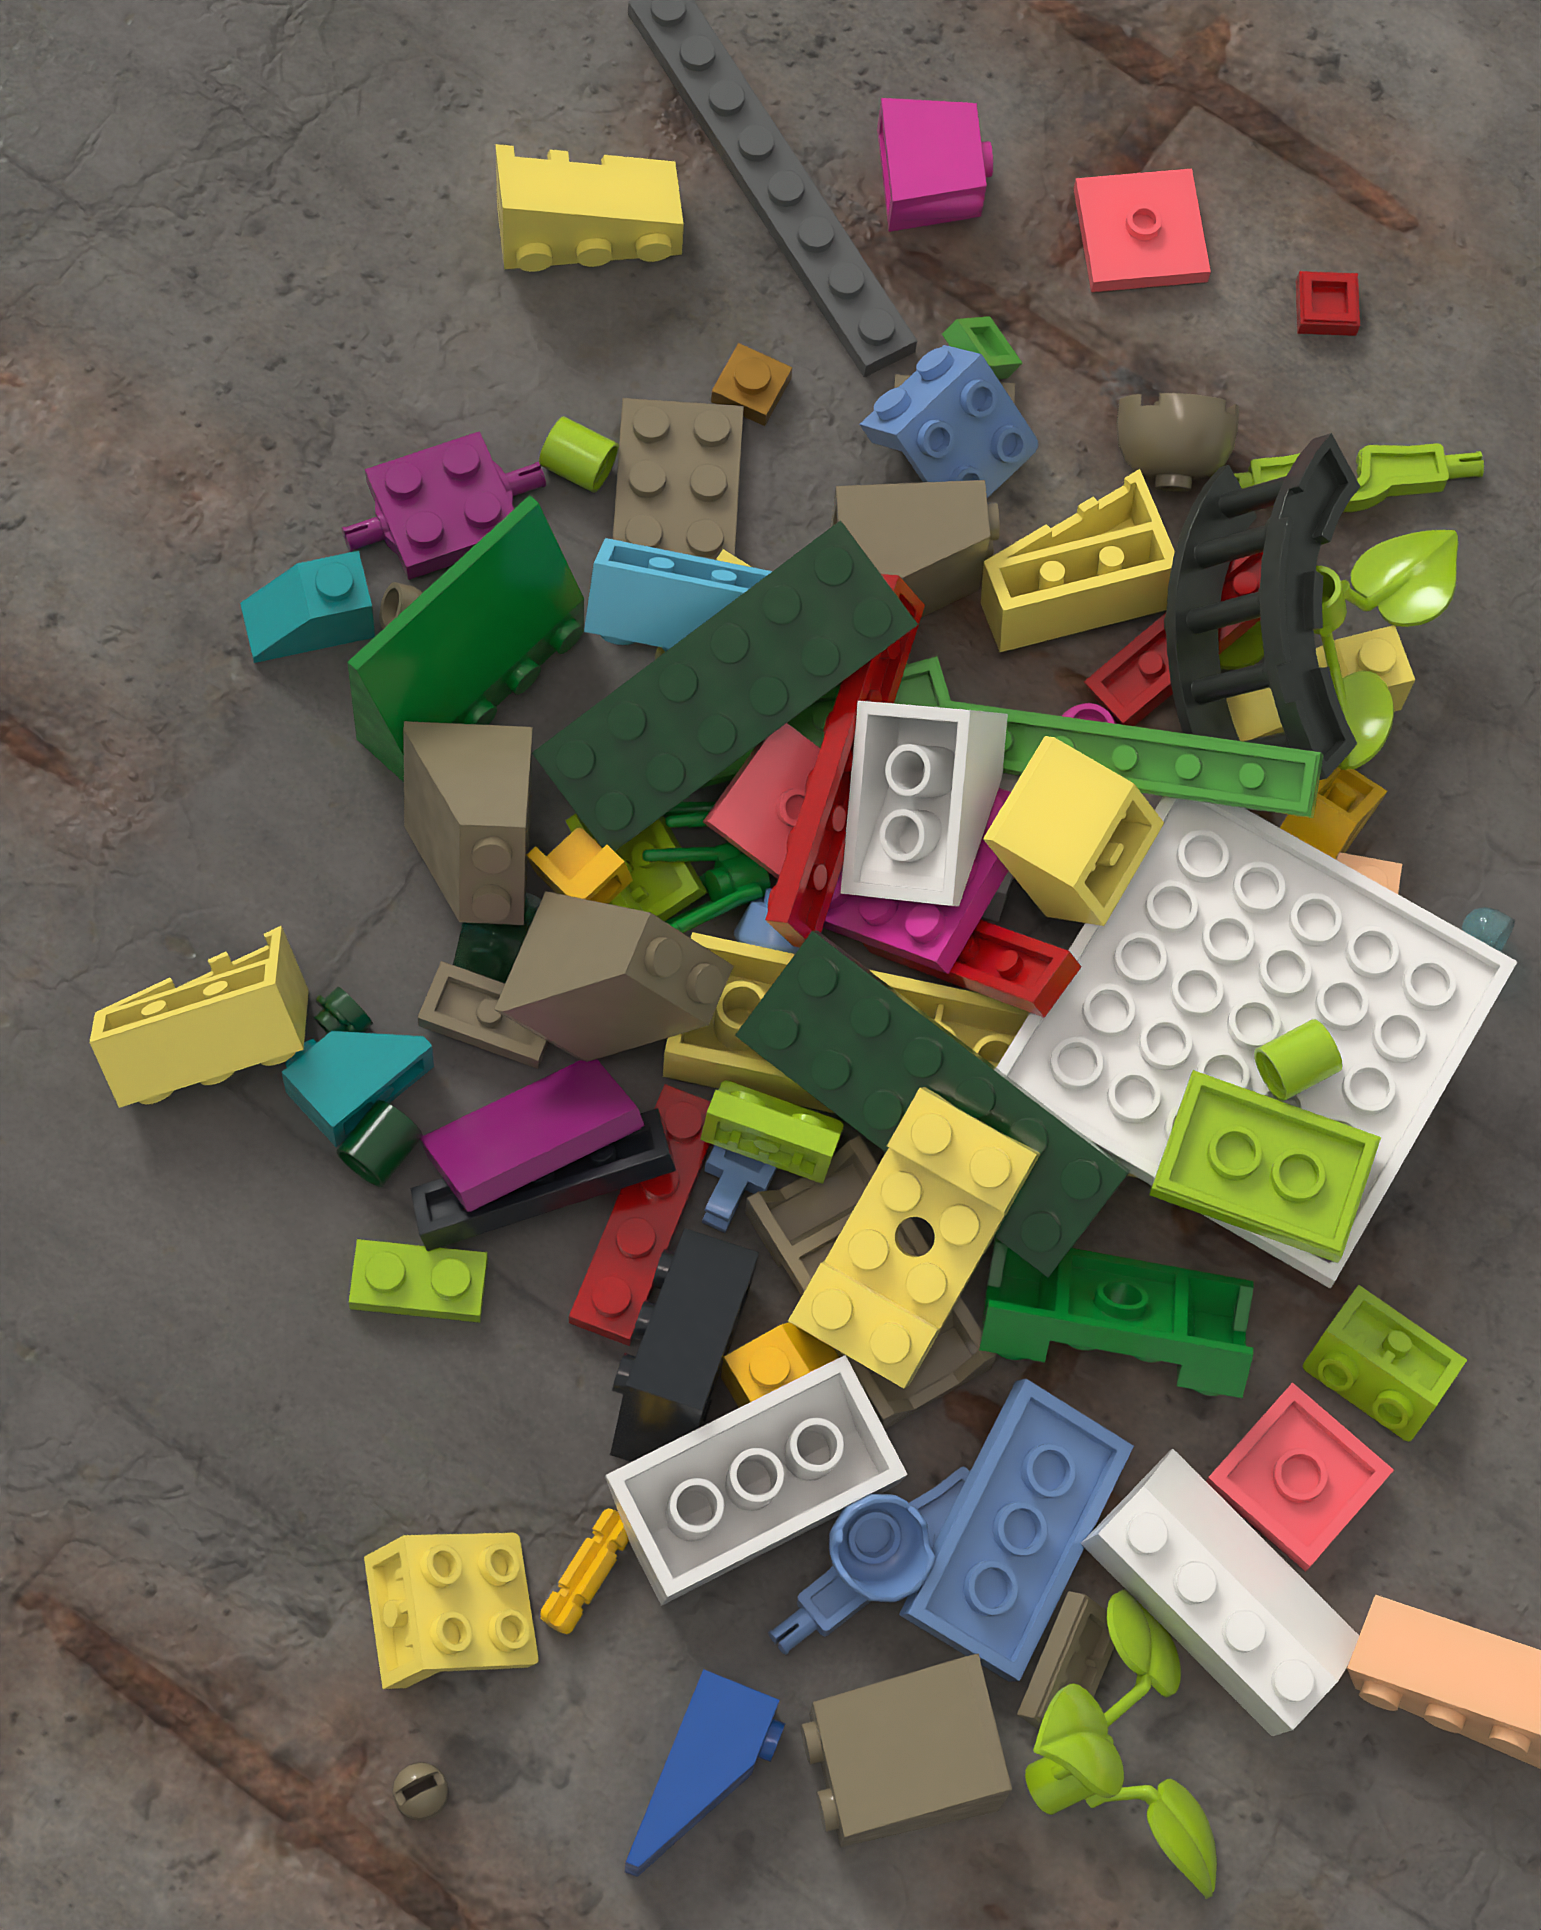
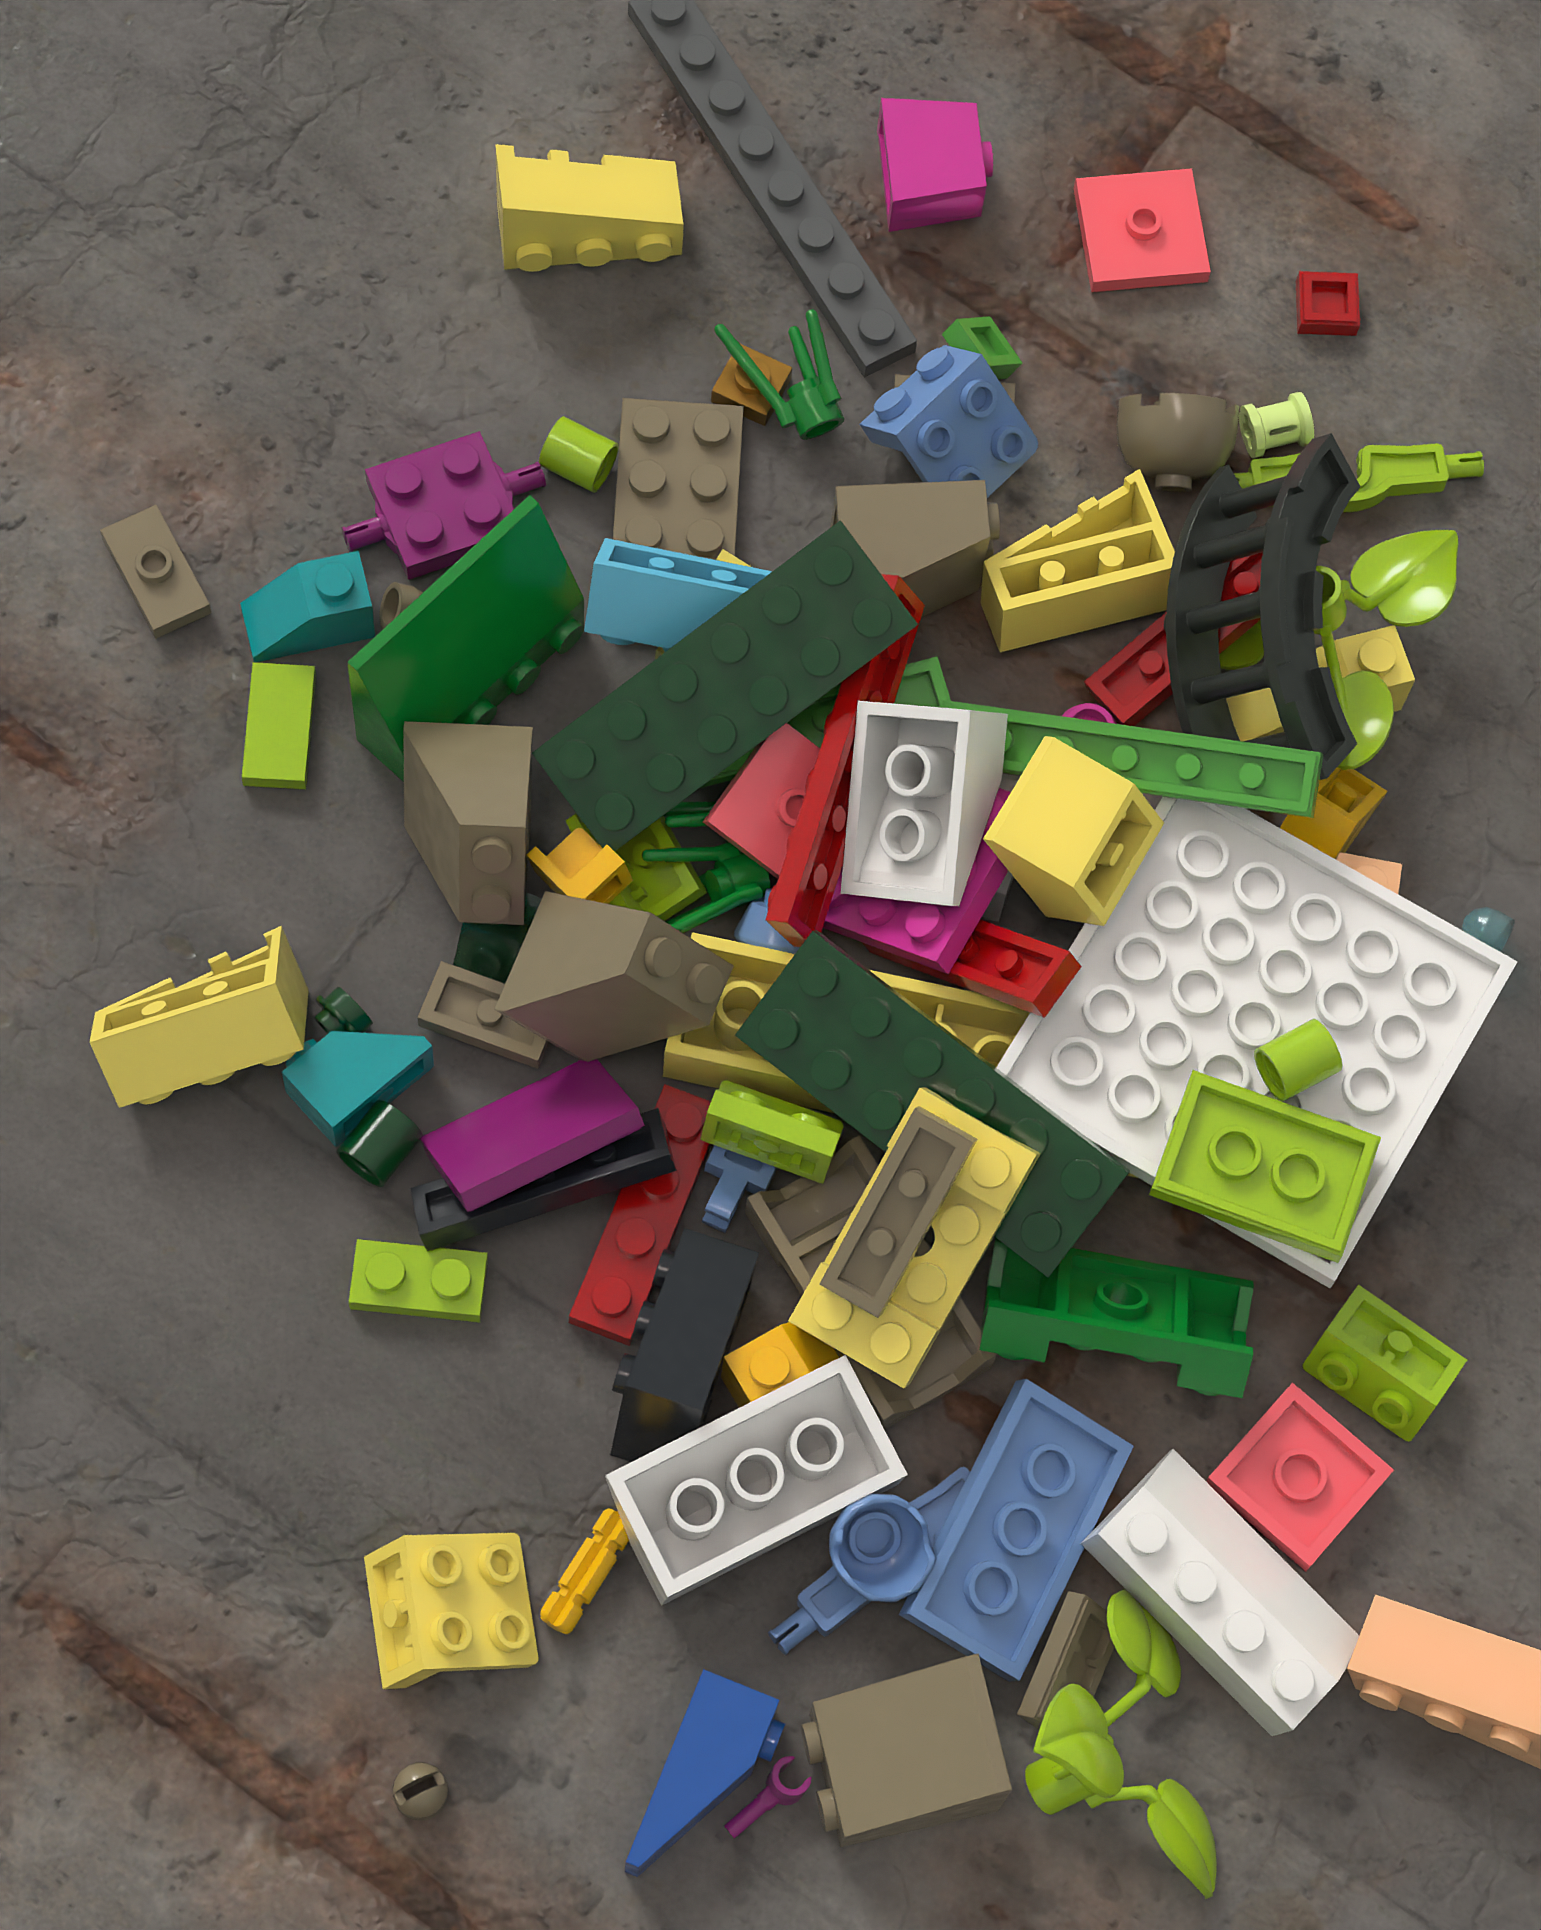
none -> dark tan plate [100,505,211,639]
none -> lime tile [242,662,316,789]
none -> green plant [714,309,844,440]
none -> magenta hand [724,1756,812,1839]
none -> dark tan plate [820,1106,978,1318]
none -> yellowish green bush [1239,392,1314,458]

